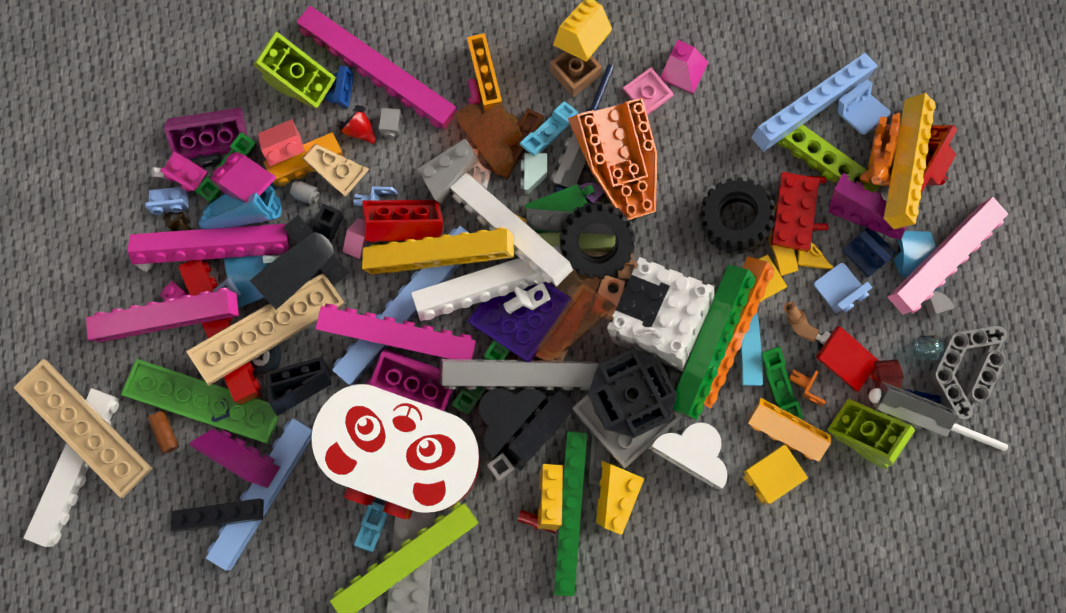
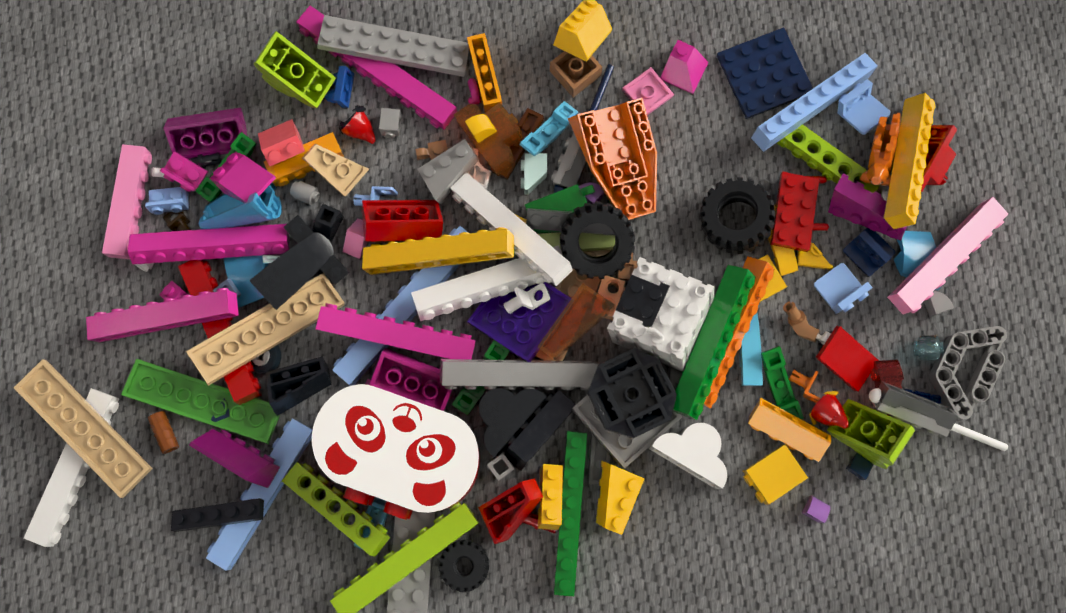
none -> bright pink brick [102,144,152,259]
none -> lime brick [282,462,390,557]
none -> light grey plate [317,15,469,77]
none -> medium nougat plate [415,140,448,160]
none -> black tyre [438,540,490,592]
none -> yellow brick [465,114,497,143]
none -> red wedge [478,479,543,544]
none -> dark blue plate [716,27,813,119]
none -> medium lavender brick [802,495,830,523]
none -> red hat [809,391,849,429]
none -> dark blue slope [846,453,874,480]

